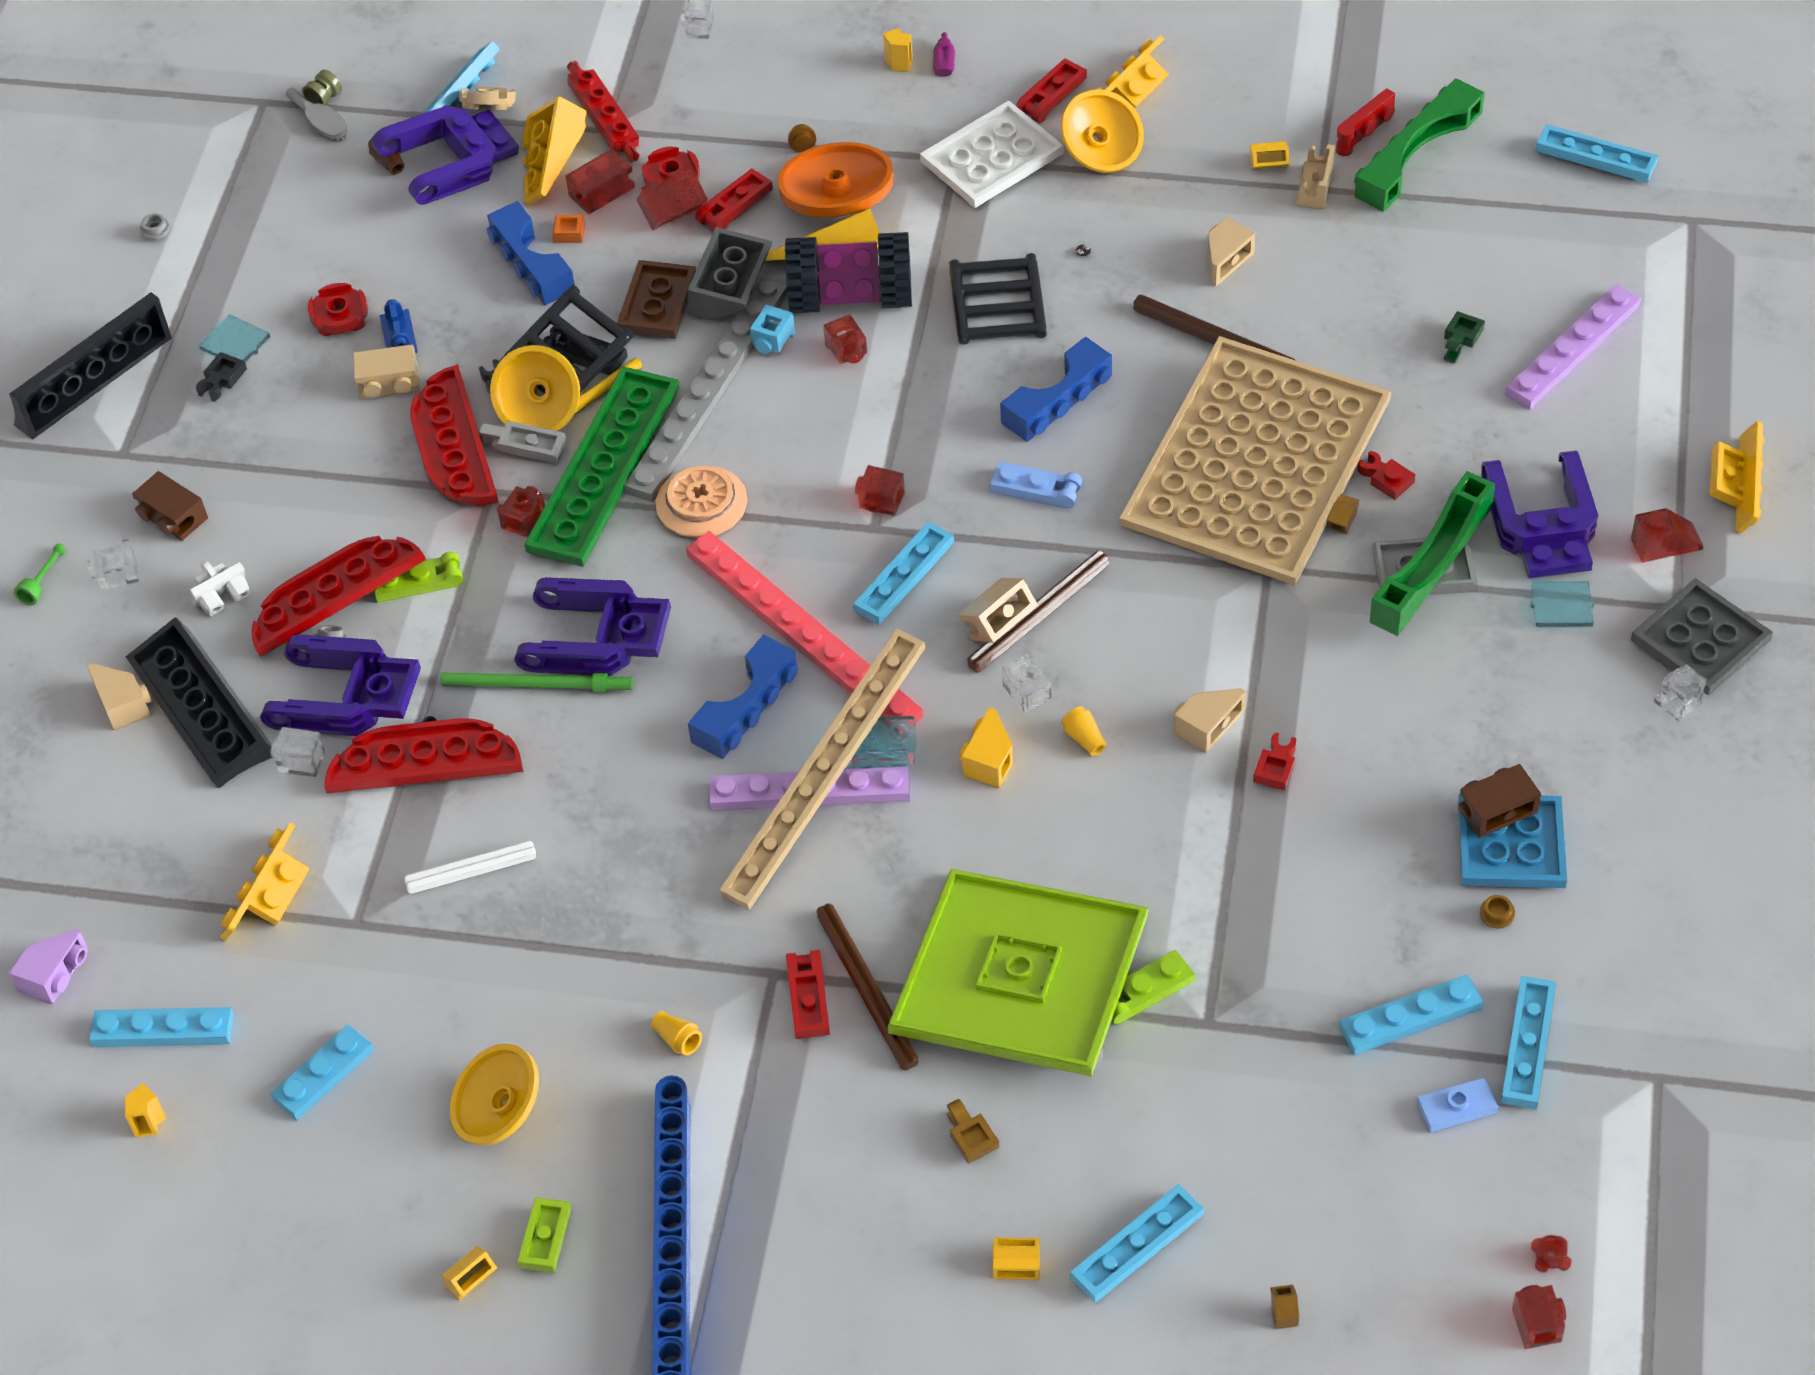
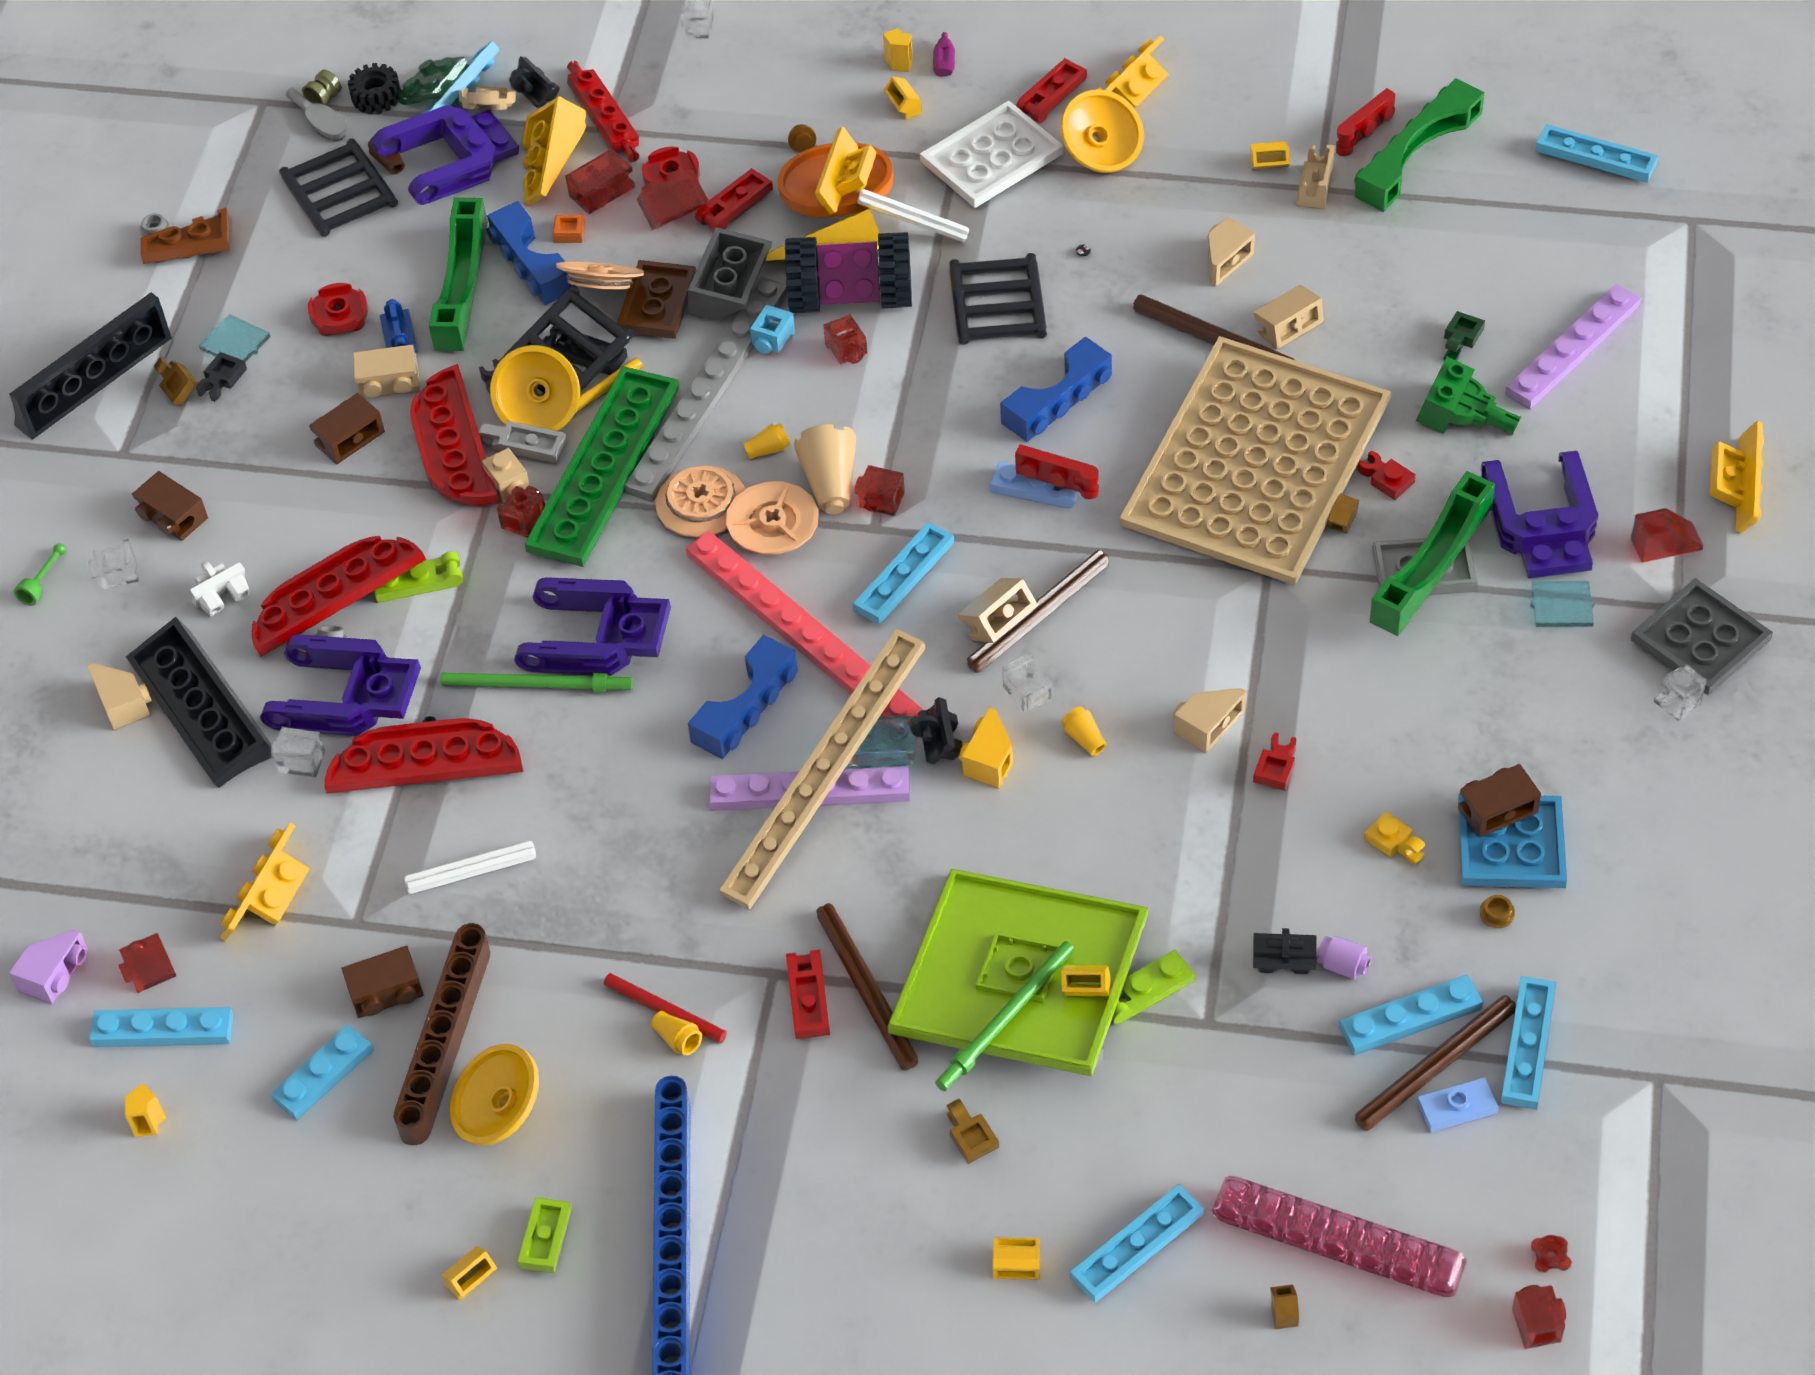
none -> clear red brick [118,933,176,993]
none -> dark orange wing [141,207,230,264]
none -> pearl gold plate [154,357,198,406]
none -> black bar [279,138,398,237]
none -> reddish brown brick [309,393,385,464]
none -> reddish brown brick [341,945,424,1018]
none -> black tyre [348,63,402,114]
none -> reddish brown beam [393,923,491,1145]
none -> clear green plate [396,56,469,105]
none -> green arch [429,197,488,351]
none -> tan bracket [482,448,530,503]
none -> black hips [509,56,560,108]
none -> light nougat piece [556,261,644,289]
none -> red bar [604,973,727,1044]
none -> light nougat piece [726,481,819,554]
none -> yellow cone [743,423,791,460]
none -> tan cone [794,424,856,515]
none -> yellow bracket [815,127,876,215]
none -> white axle [857,189,969,242]
none -> yellow piece [884,76,922,120]
none -> black hips [910,697,963,764]
none -> bright green bar [935,941,1074,1092]
none -> red plate [1015,444,1099,500]
none -> yellow piece [1061,965,1111,996]
none -> clear pink beam [1212,1176,1467,1297]
none -> black hips [1253,928,1317,974]
none -> tan hinge [1254,284,1324,350]
none -> lavender brick [1317,936,1371,980]
none -> reddish brown axle [1355,995,1516,1131]
none -> yellow plate [1364,812,1425,865]
none -> green brick [1416,357,1521,435]

